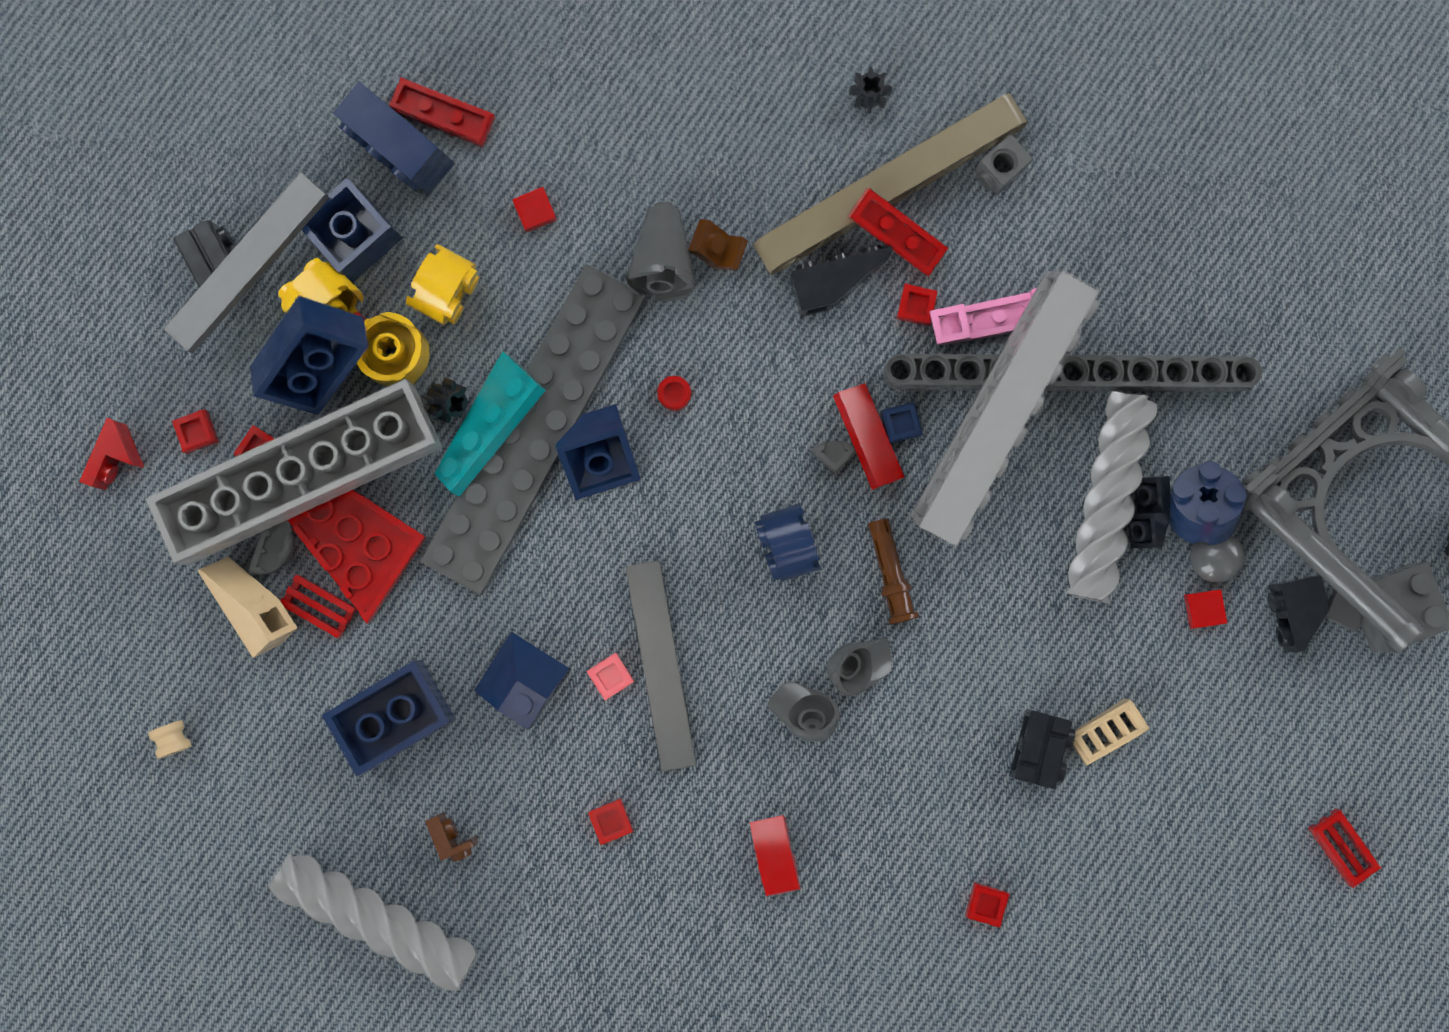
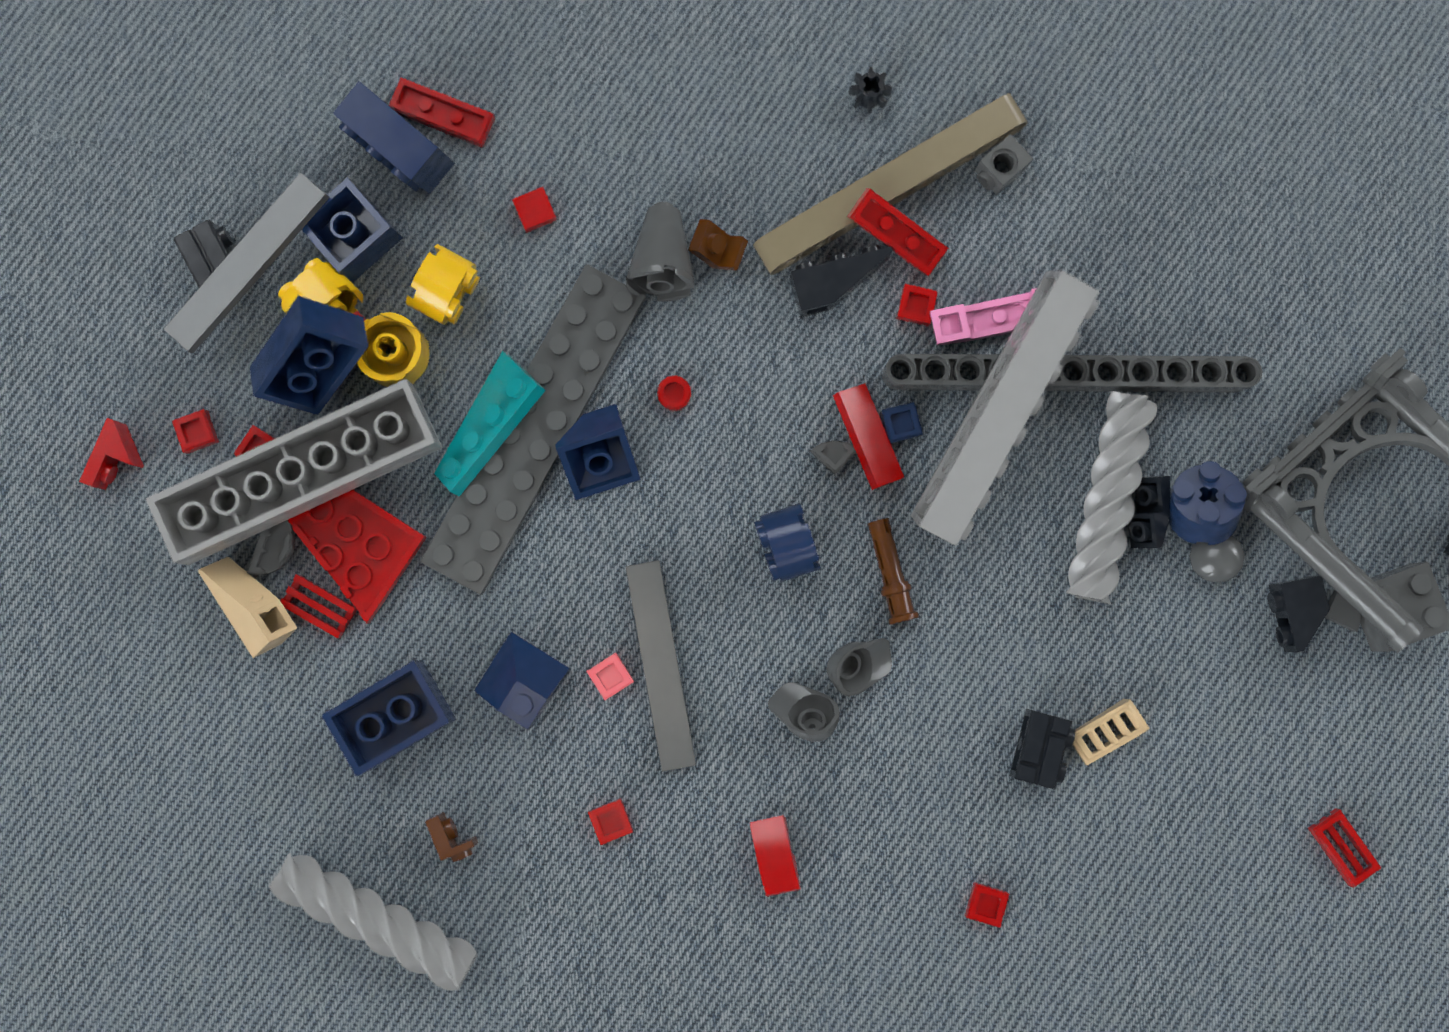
tan wheel [148,720,192,759] -> none
black gear [424,377,469,423] -> none
red tile [1184,589,1227,629] -> none

